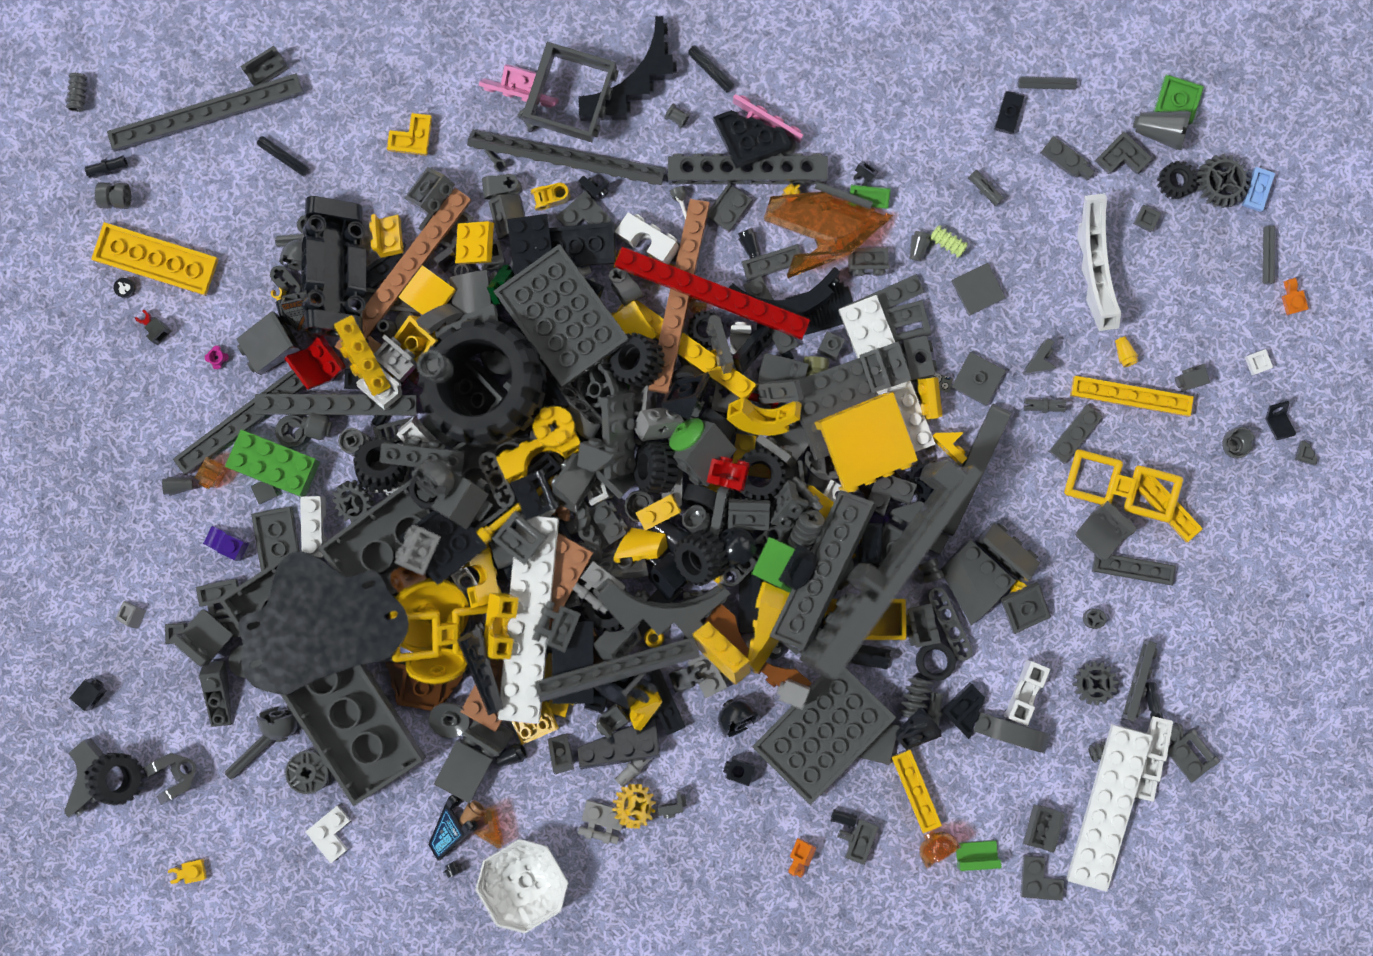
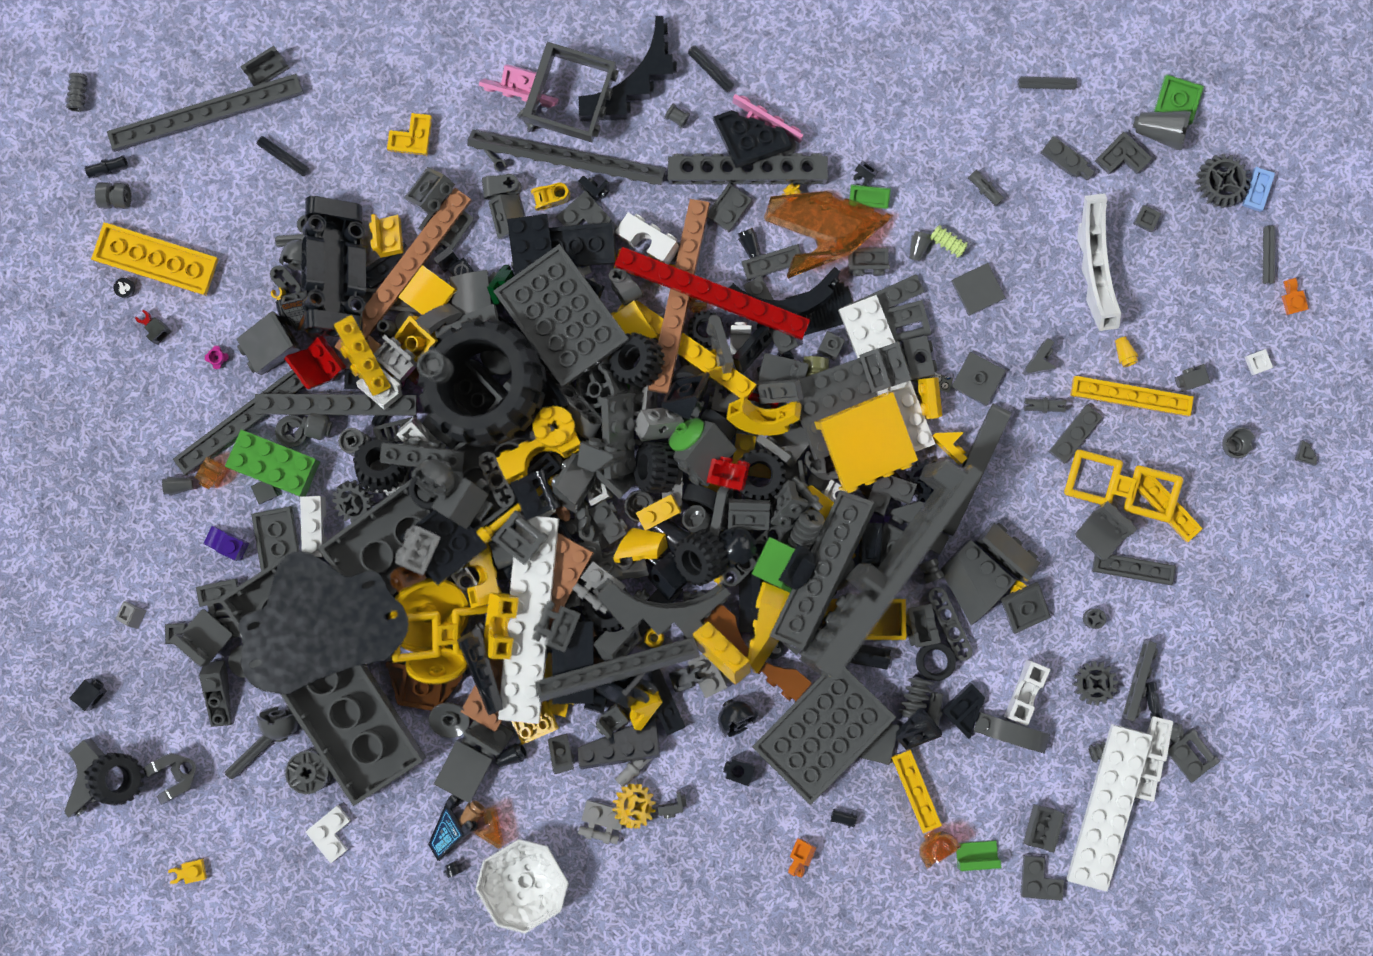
yellow plate [455,221,494,265] -> none
dark grey brick [481,239,504,271] -> none
dark grey hinge [669,186,687,219] -> none
light grey brick [777,679,811,709] -> none
dark grey bar [814,181,873,209] -> none
dark grey plate [837,819,879,865] -> none
black plate [994,91,1025,135] -> none
black tyre [1157,161,1197,199] -> none
black bracket [1265,401,1296,440] -> none

